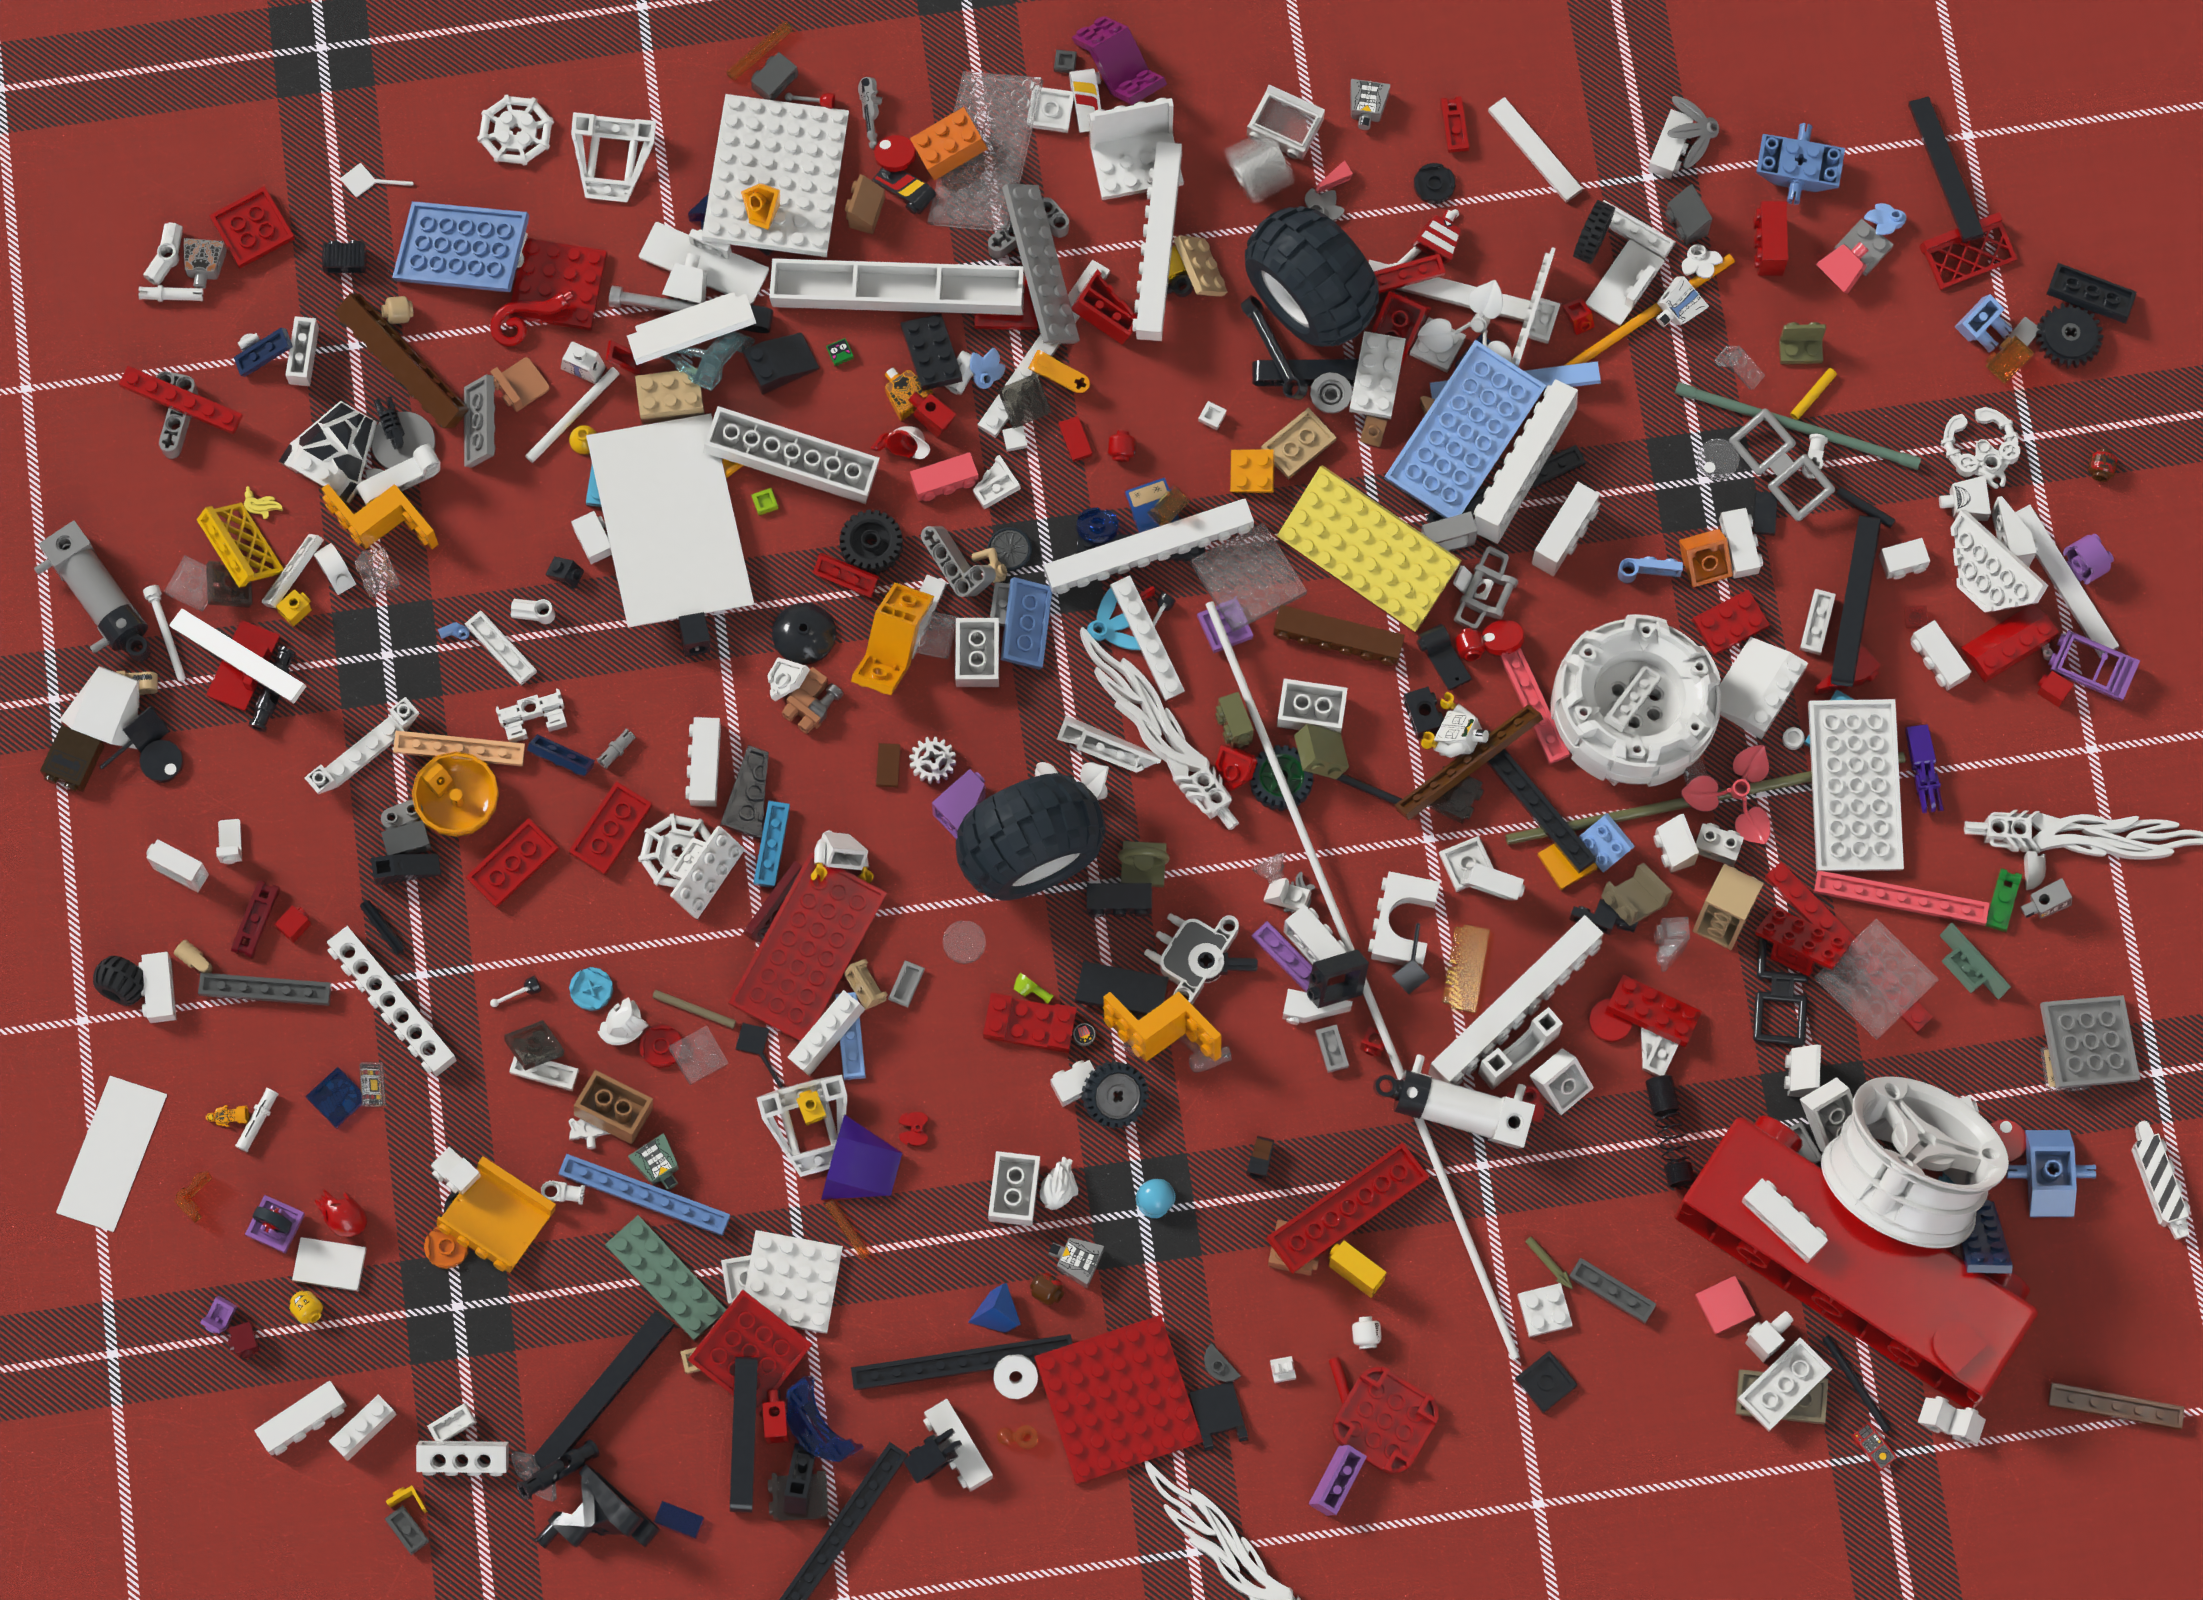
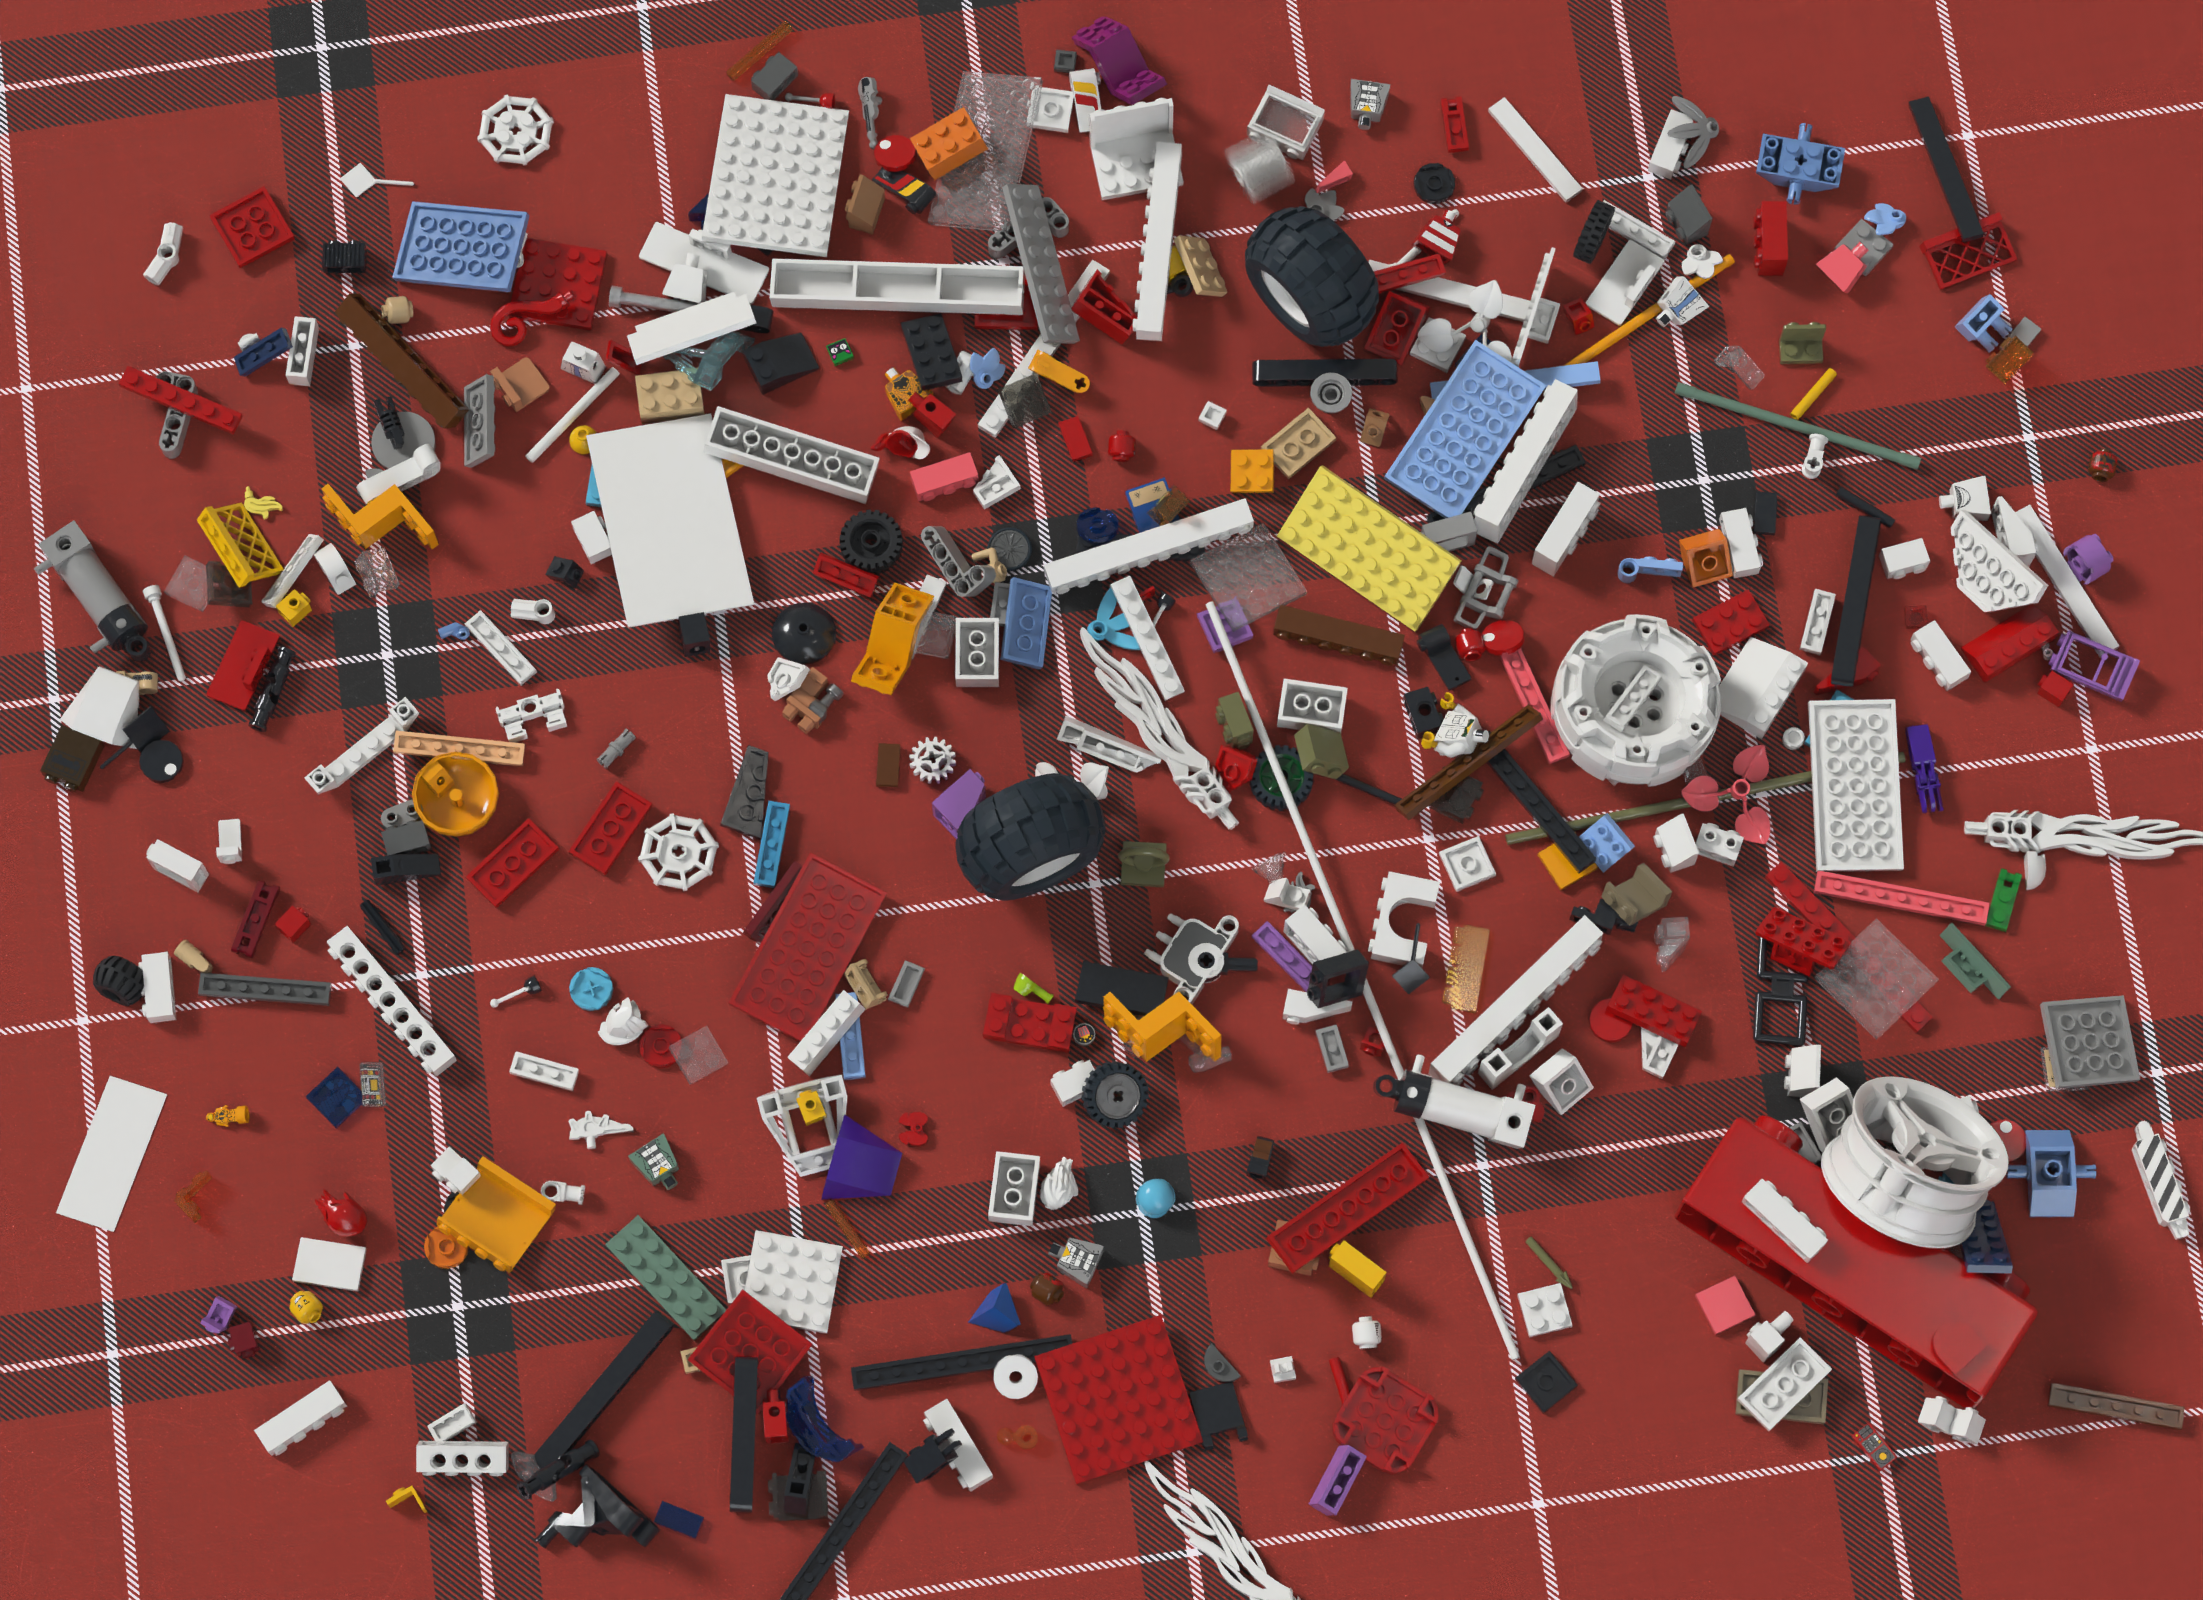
white pin [138,285,204,302] -> none
white tile [169,609,307,704] -> none
light grey torso [184,238,227,289] -> none
white pin [235,1088,279,1152] -> none
medium lavender plate [245,1195,305,1254] -> none
wedge [278,401,377,504] -> none
white brick [329,1394,397,1461] -> none
dark grey plate [385,1505,430,1555] -> none
clear smoke plate [504,1020,564,1071] -> none
dark blue plate [527,734,595,776] -> none
medium blue plate [558,1154,731,1236] -> none
white windscreen [571,112,656,202] -> none
medium nougat brick [574,1070,653,1144] -> none
dark tan bar [652,990,736,1028] -> none
white bracket [669,826,744,919] -> none
white brick [686,717,721,807] -> none
black piece [736,1023,783,1088] -> none
light orange slope [741,183,780,230] -> none
lime tile [751,488,778,516] -> none
white torso [811,830,874,883] -> none
clear tile [943,921,986,964] -> none
white tile [1002,426,1028,452] -> none
black brick [1087,883,1152,917] -> none
black piece [1241,295,1307,400] -> none
white plate [1349,331,1406,419] -> none
white window [1460,863,1525,900] -> none
dark grey plate [1569,1258,1656,1324] -> none
black piece [1645,1075,1695,1188] -> none
tan brick [1692,864,1764,950] -> none
clear tile [1697,438,1740,481] -> none
light grey bar [1729,408,1835,521] -> none
black piece [1822,1335,1892,1433] -> none
white piece [1941,407,2020,489] -> none
light grey torso [2021,878,2072,919] -> none
black gear [2036,303,2104,369] -> none
black tile [2046,263,2137,324] -> none

